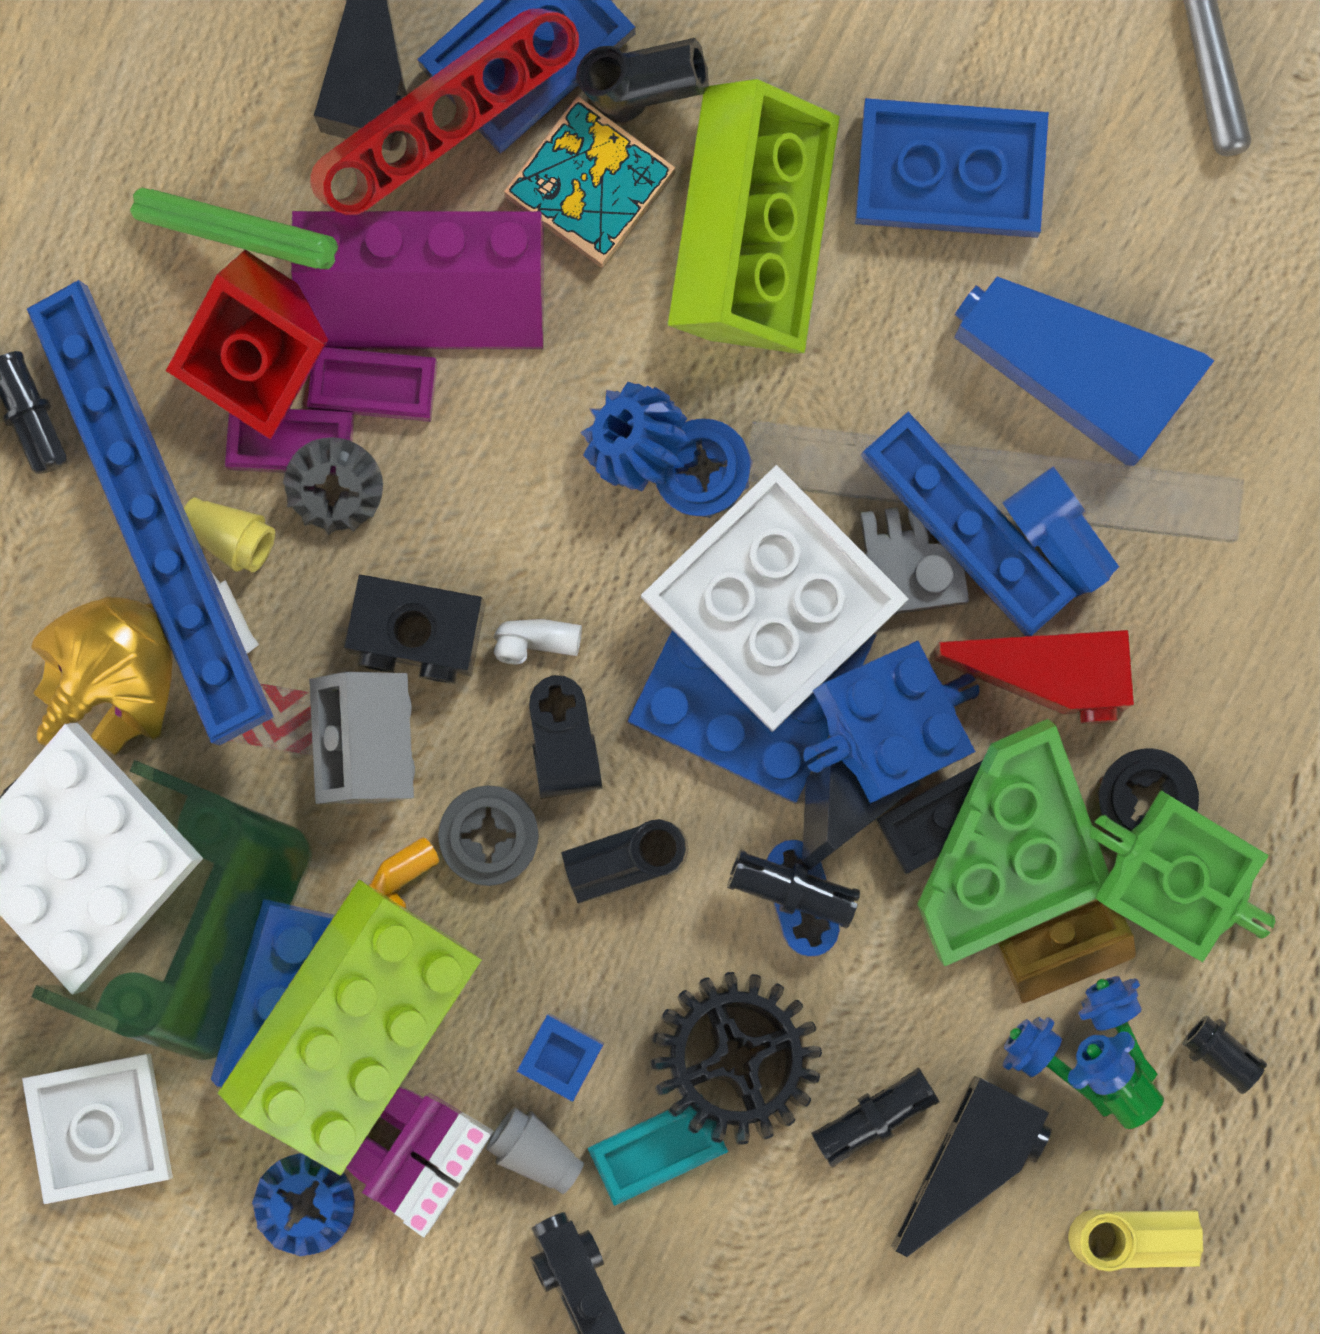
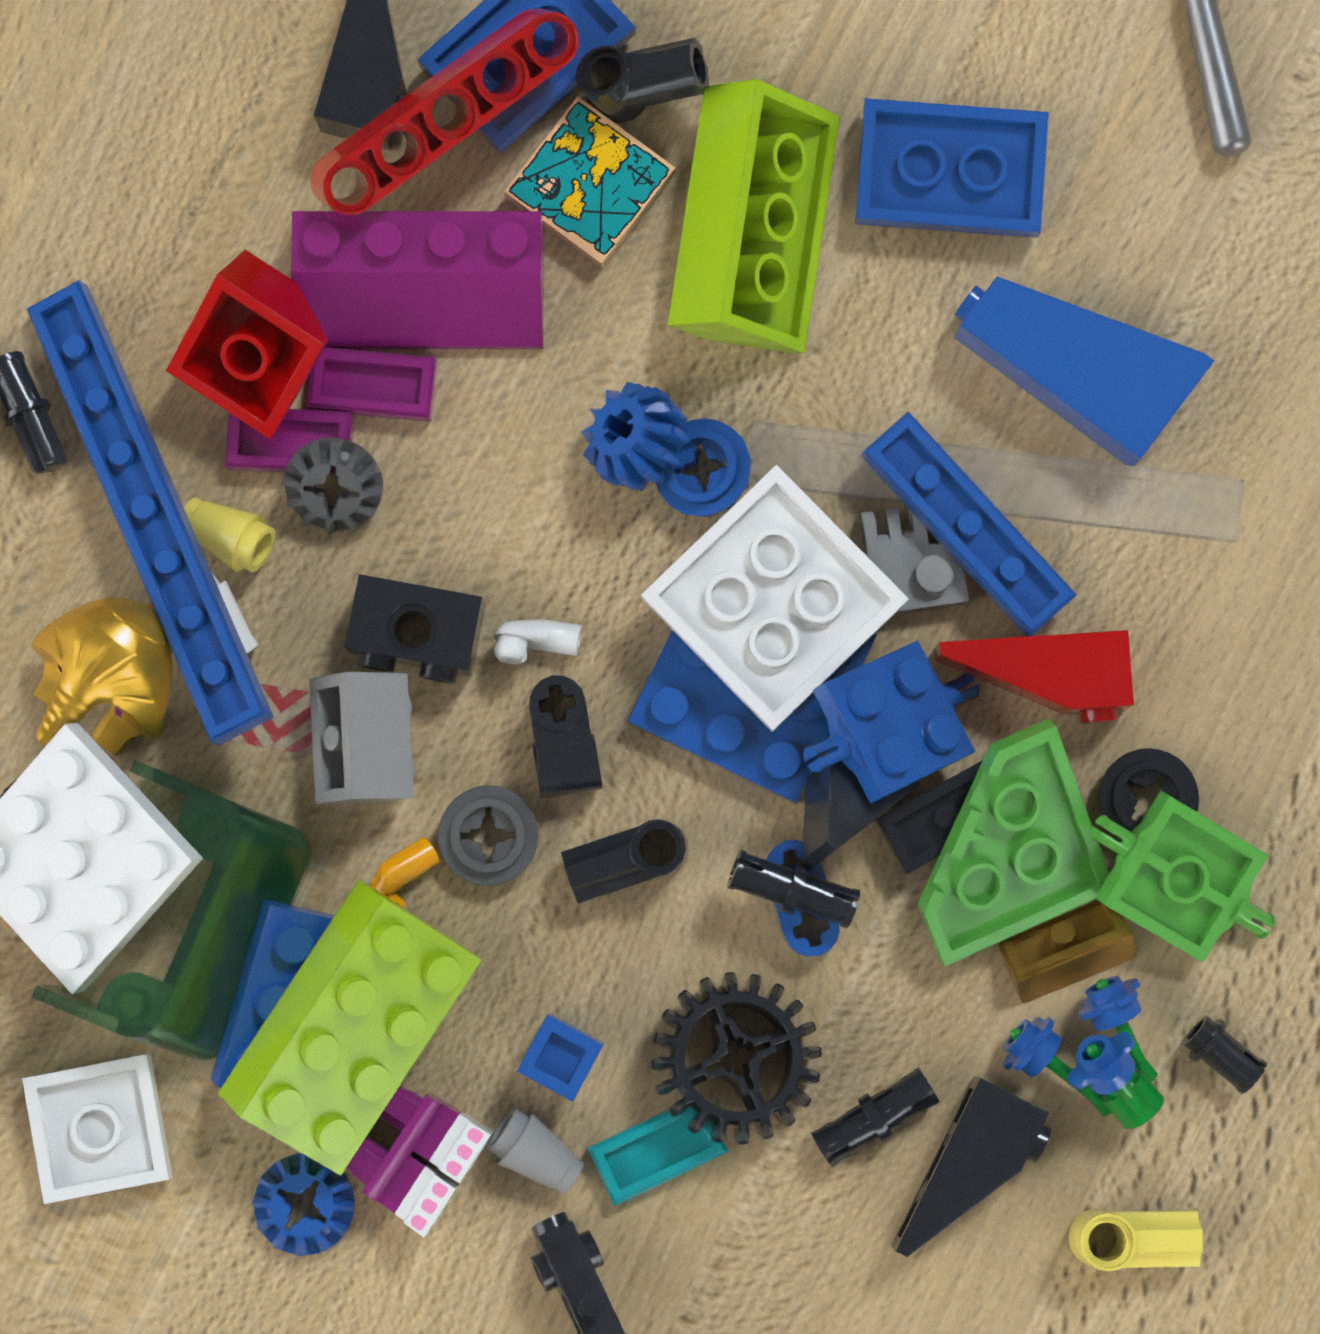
bright green axle [130,187,338,270] -> none
blue piece [1002,466,1119,598] -> none

